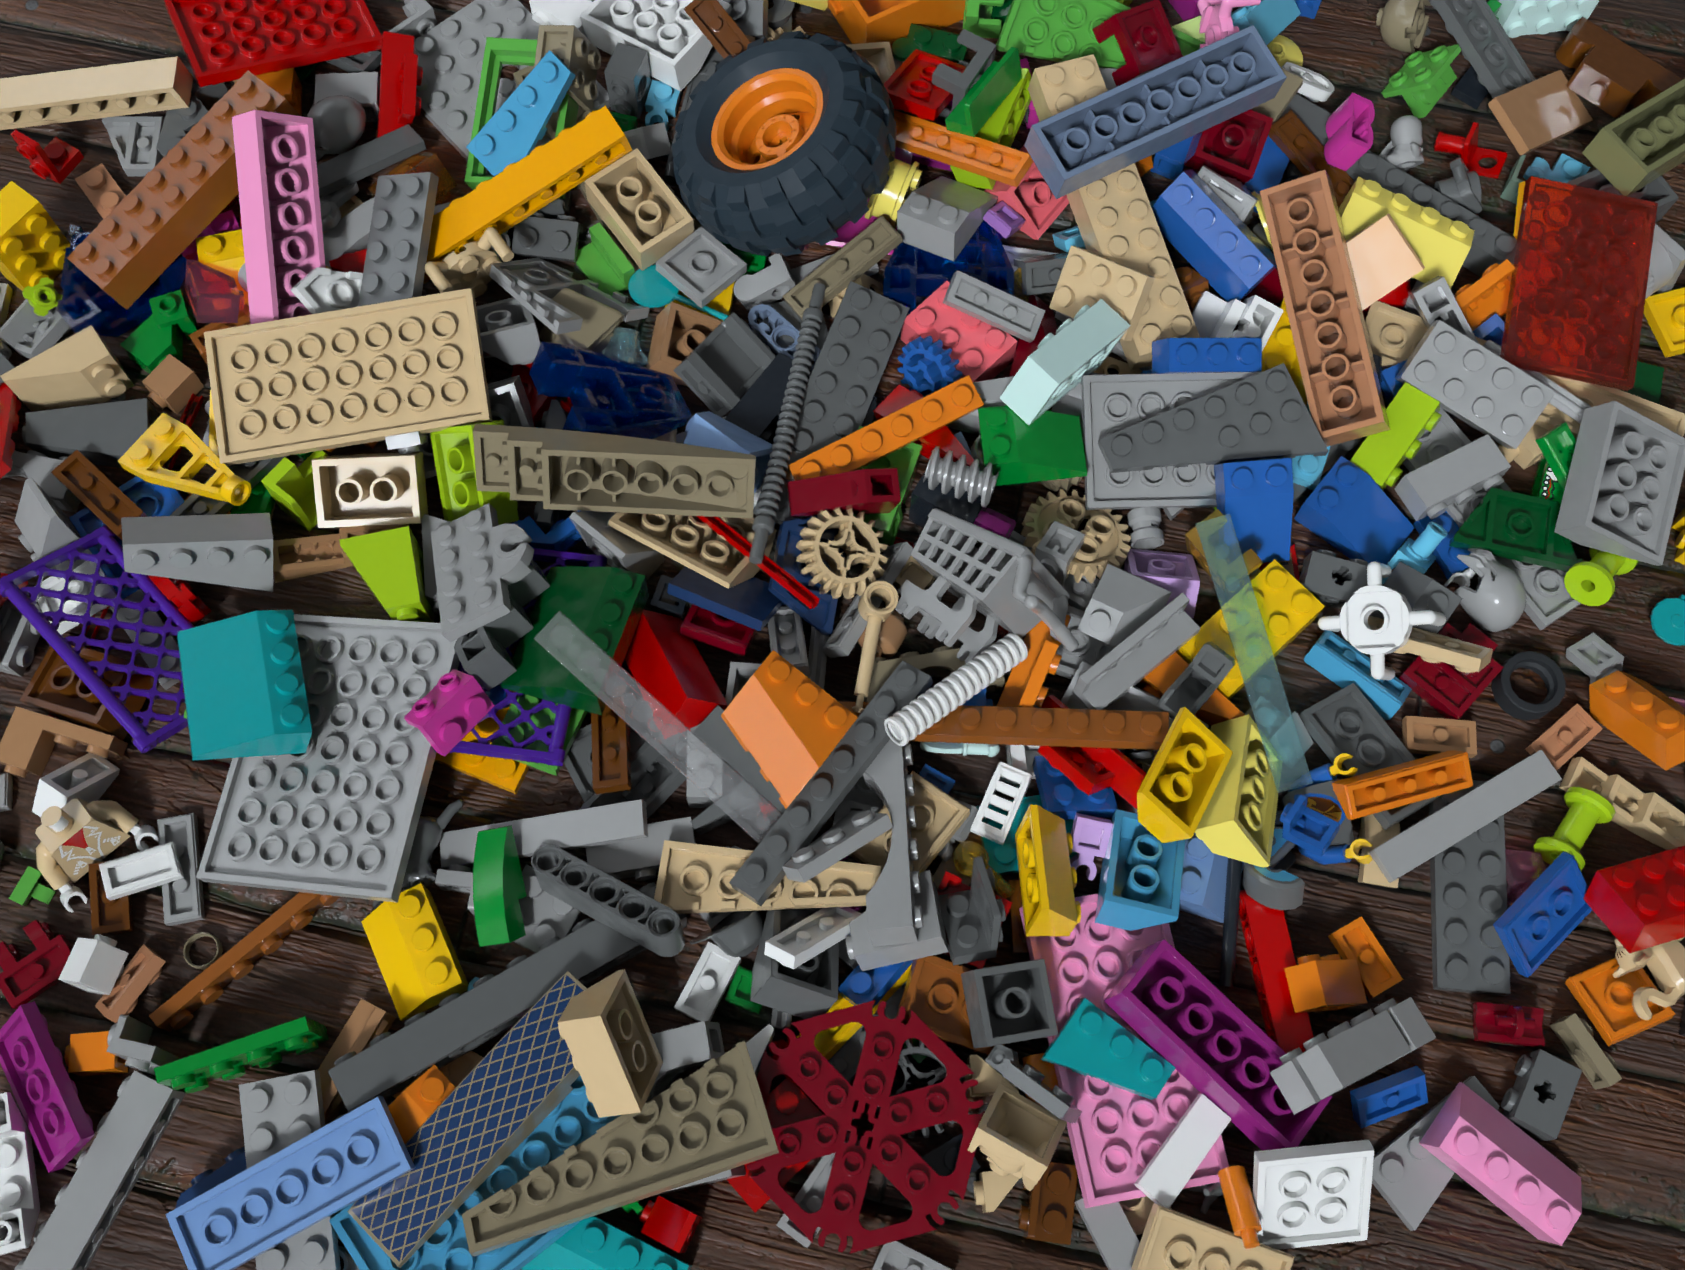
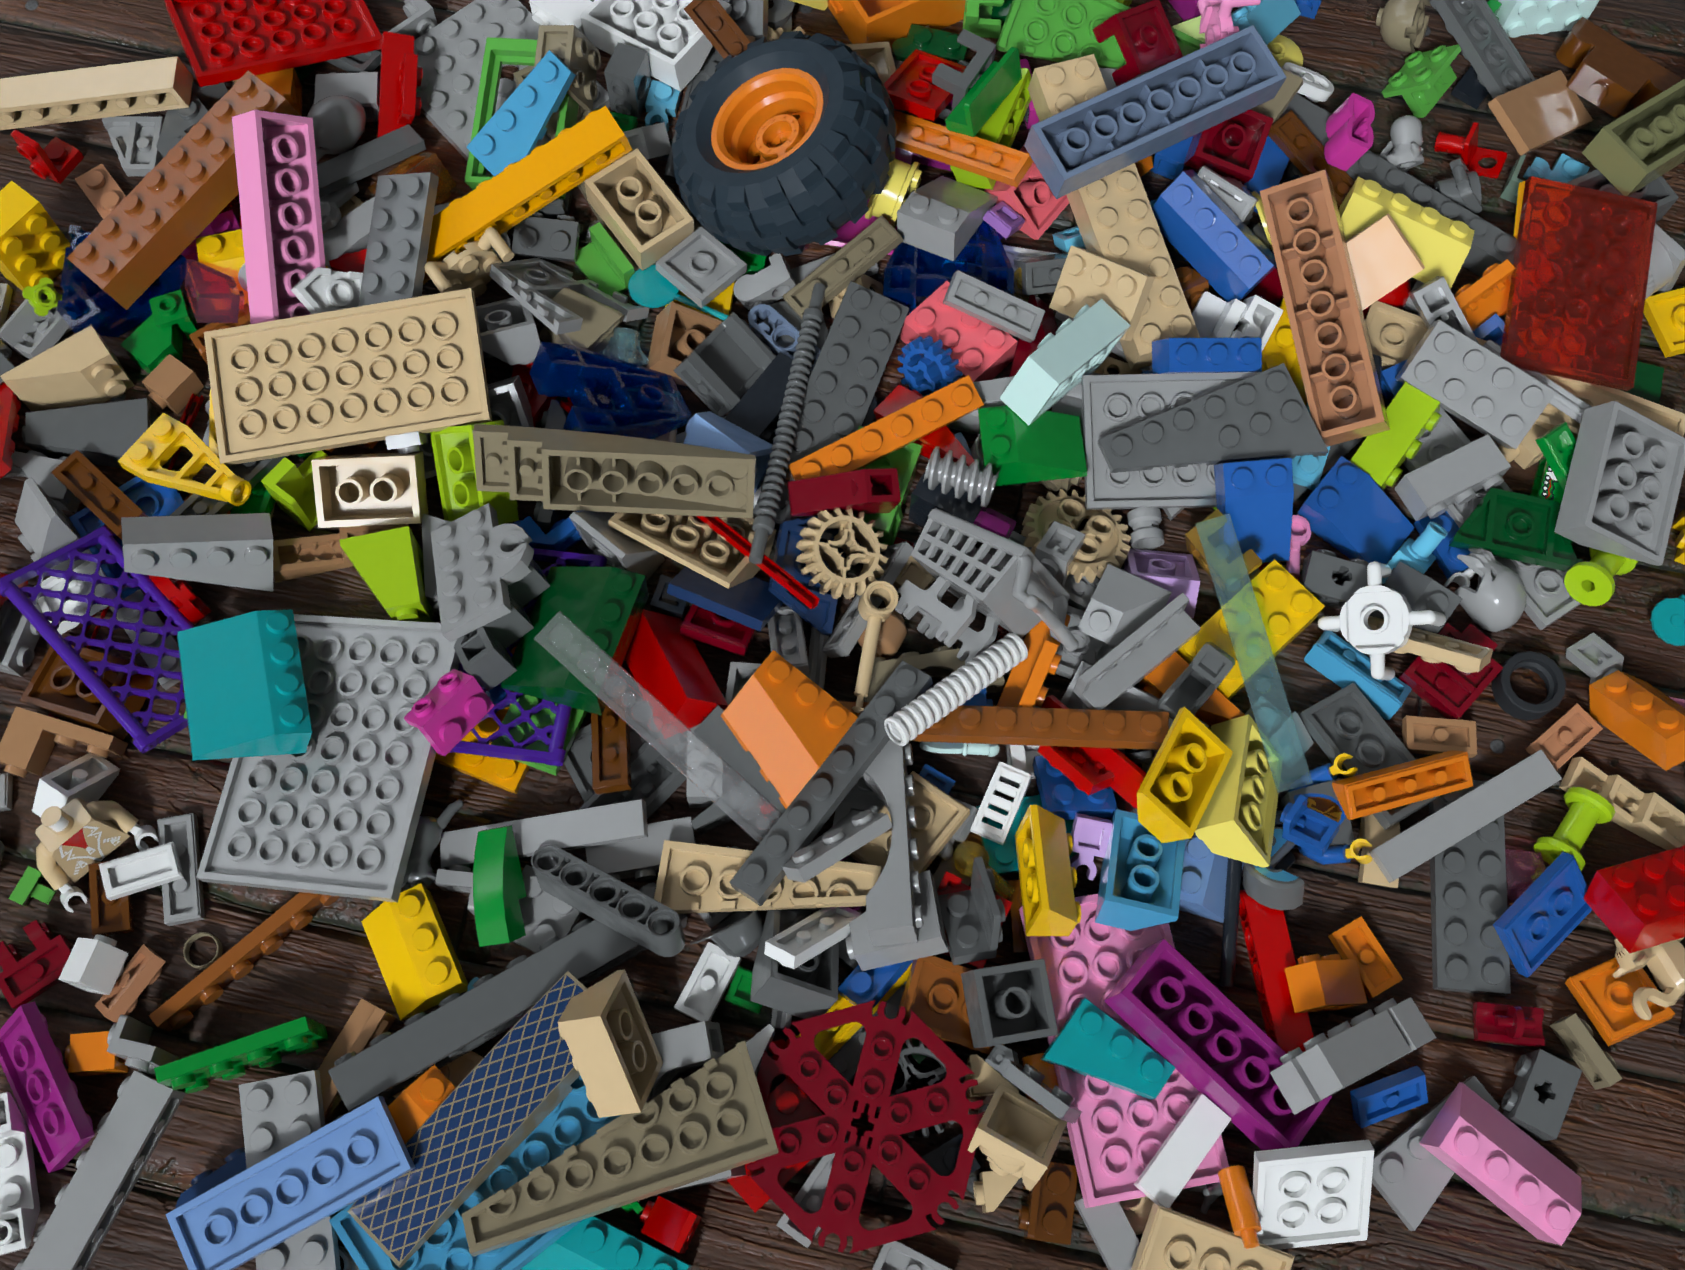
none -> bright pink plate [1286,515,1311,579]

